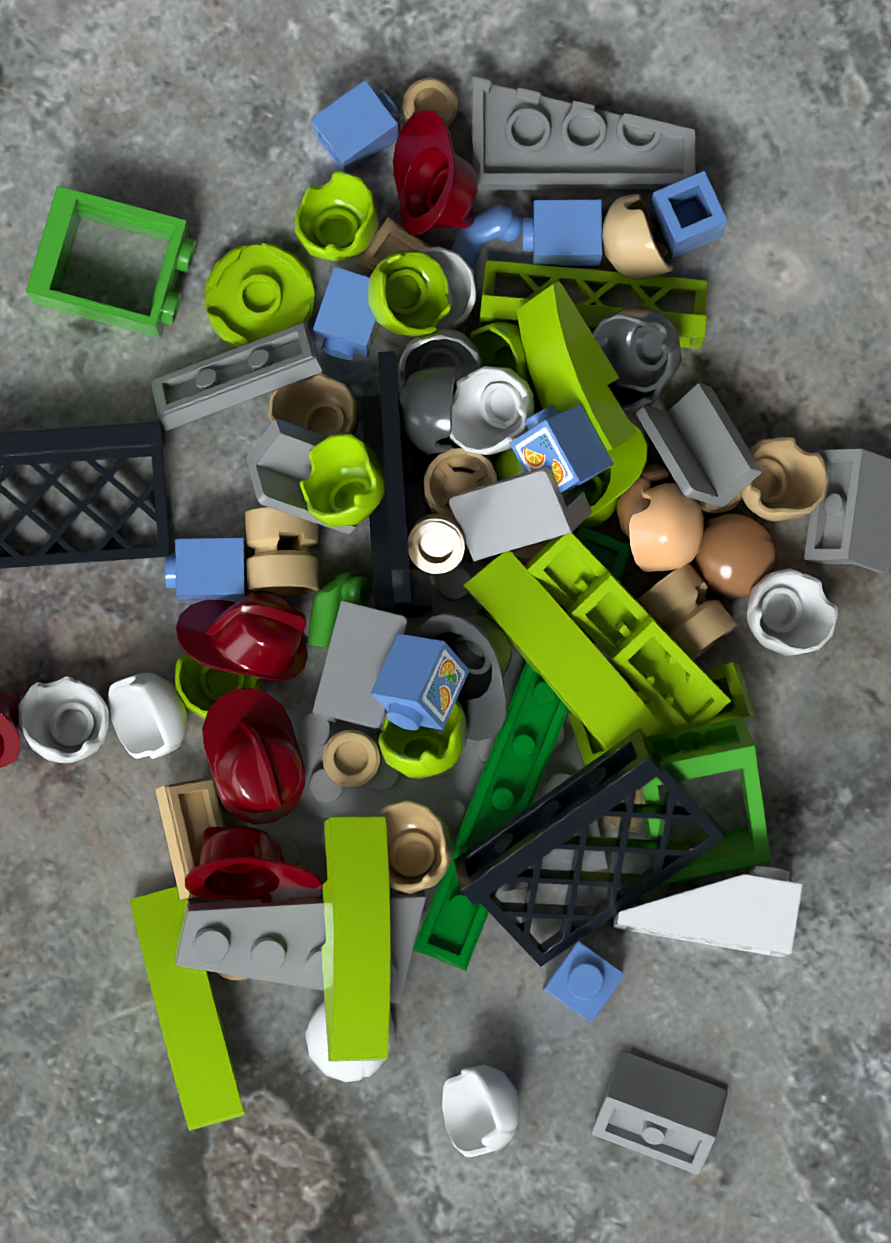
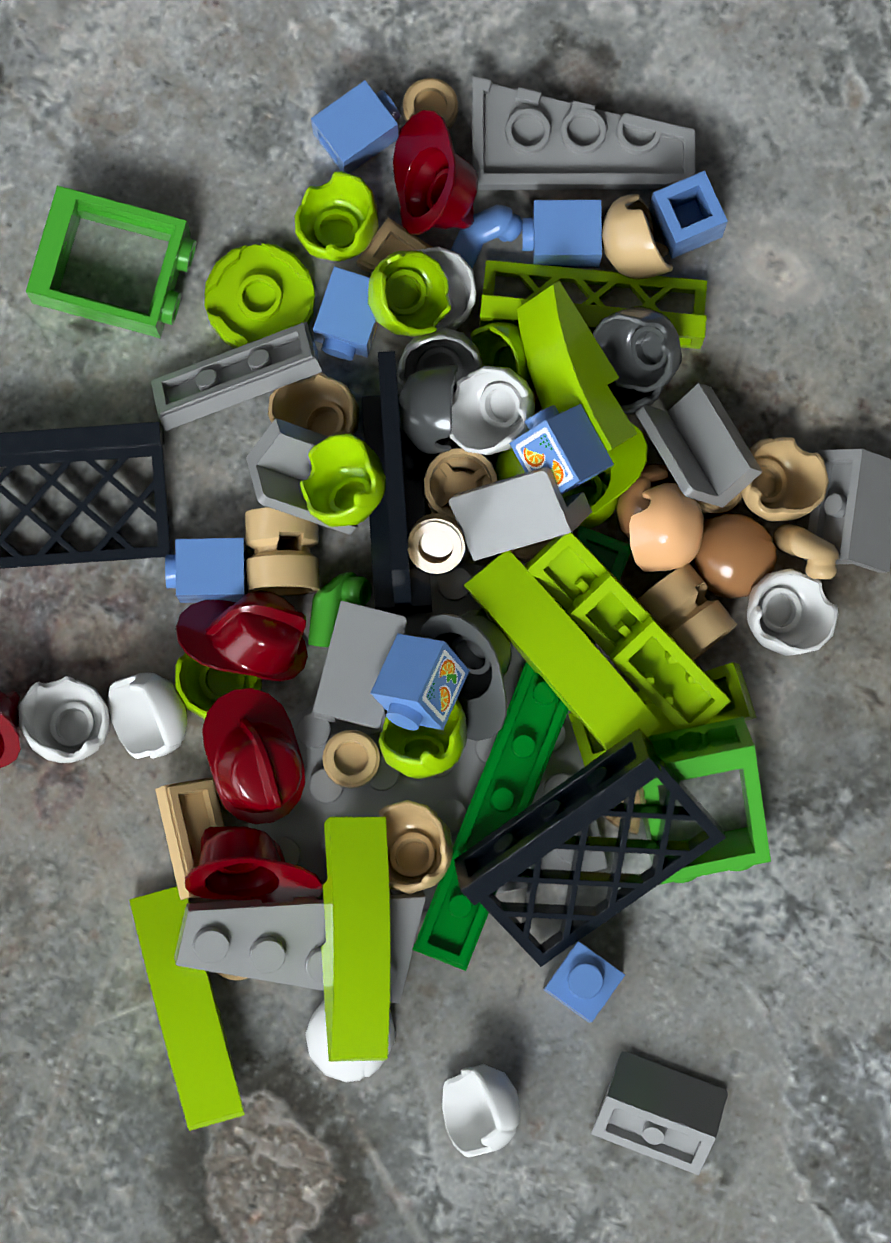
white slope [612,866,803,957] -> none
none -> tan arm [773,524,840,579]

